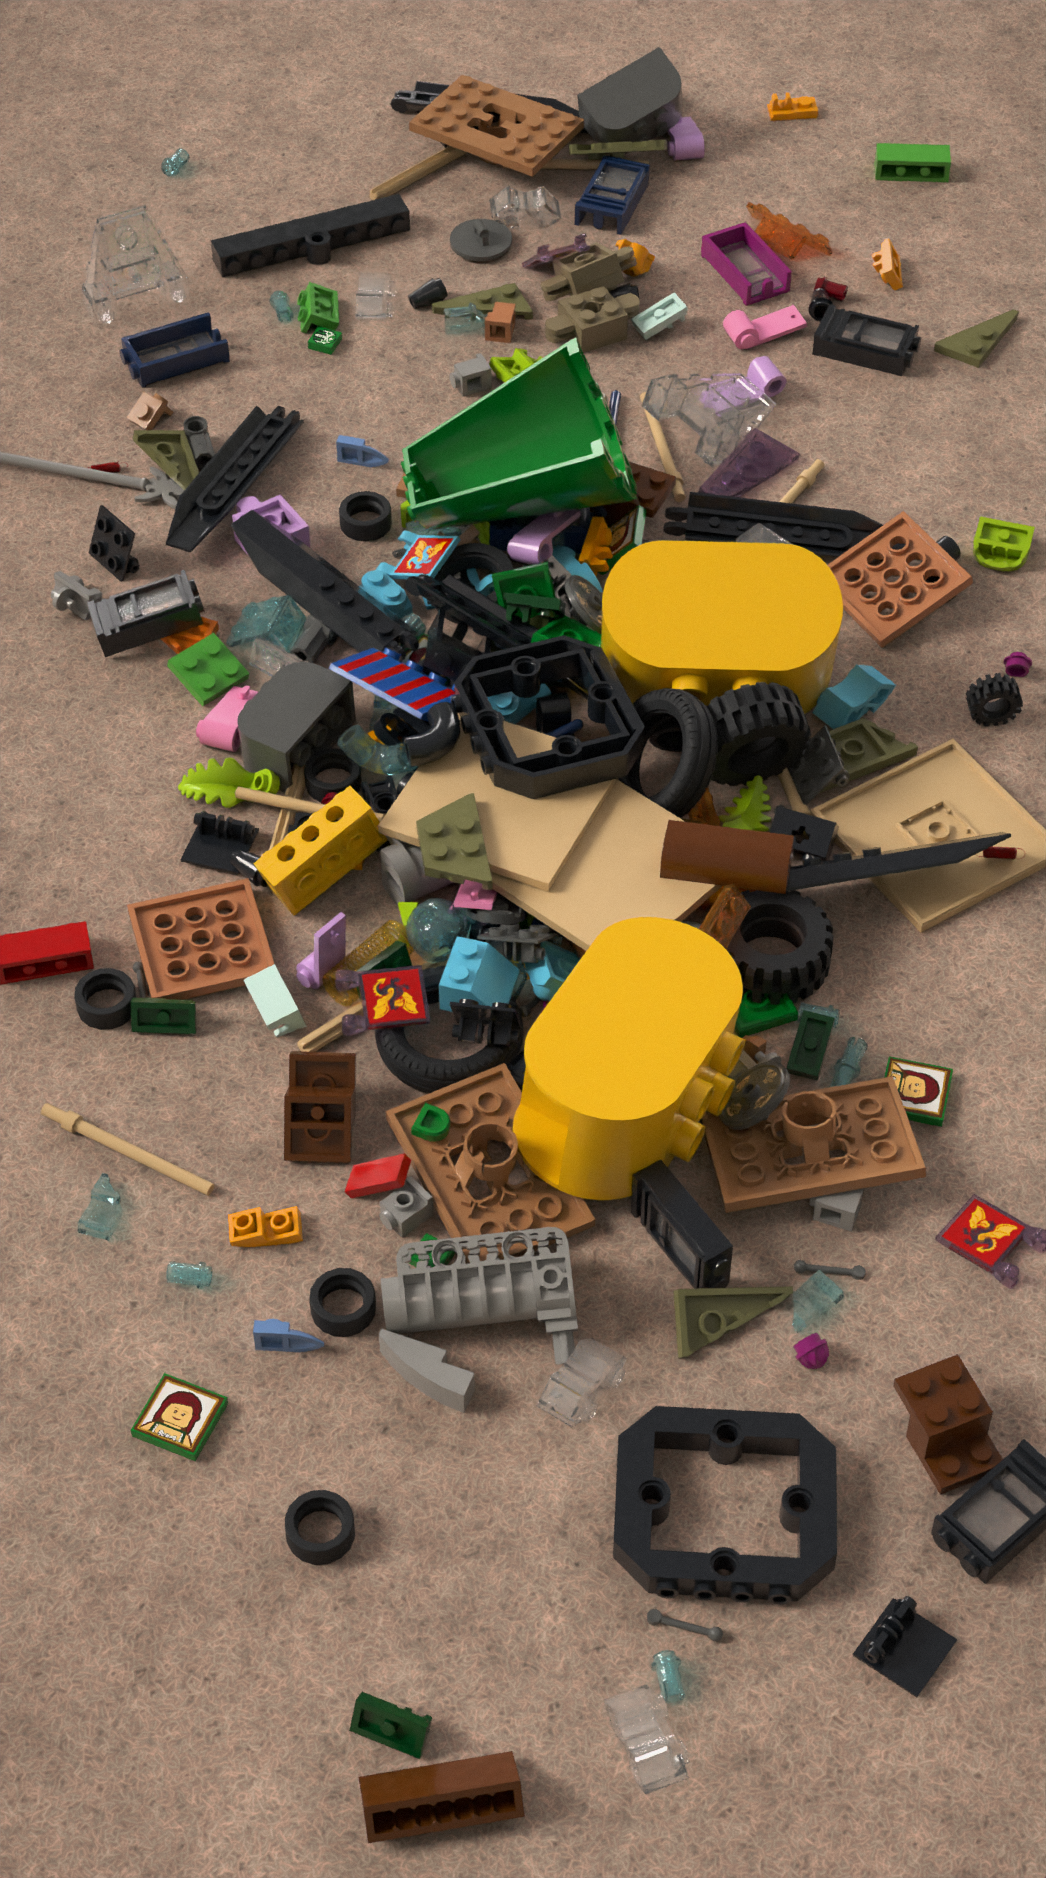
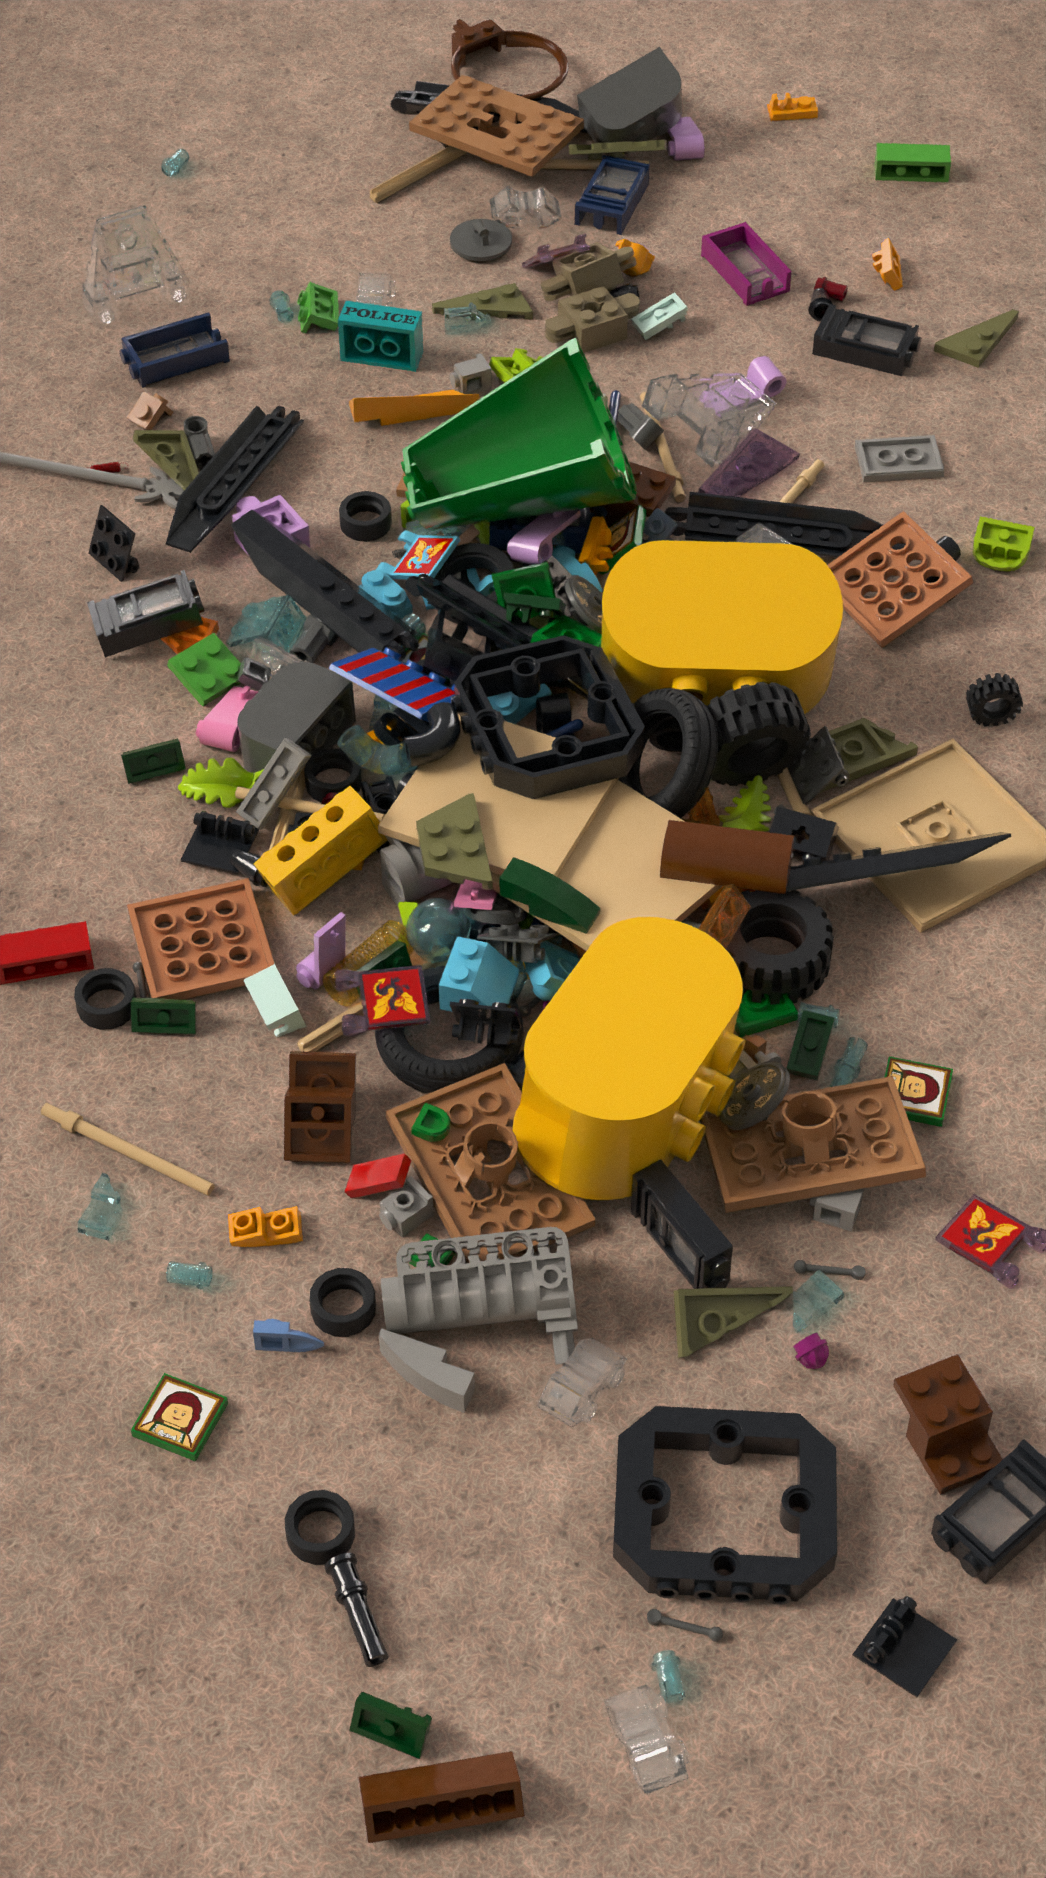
light grey hips [51,571,102,620] -> none
black hinge [211,194,410,277] -> none
green tile [307,326,342,355] -> none
medium blue plate [336,435,389,467] -> none
black cone [408,278,448,309] -> none
nougat brick [485,302,516,343] -> none
bright pink door [723,305,807,350] -> none
clear orange bracket [746,202,833,260] -> none
medium azure brick [812,665,896,729] -> none
red piece [975,846,1025,859] -> none
magenta plate [1003,652,1032,677] -> none
none -> dark green plate [121,738,186,784]
none -> light grey tile [236,738,312,830]
none -> dark grey tile [238,657,271,691]
none -> black pin [324,1553,389,1667]
none -> teal brick [338,301,423,372]
none -> light orange wedge [349,390,480,426]
none -> reddish brown brick [451,19,569,100]
none -> dark green slope [499,857,601,934]
none -> dark grey piece [617,403,664,450]
none -> sand blue bracket [644,508,678,542]
none -> light grey tile [855,435,945,482]

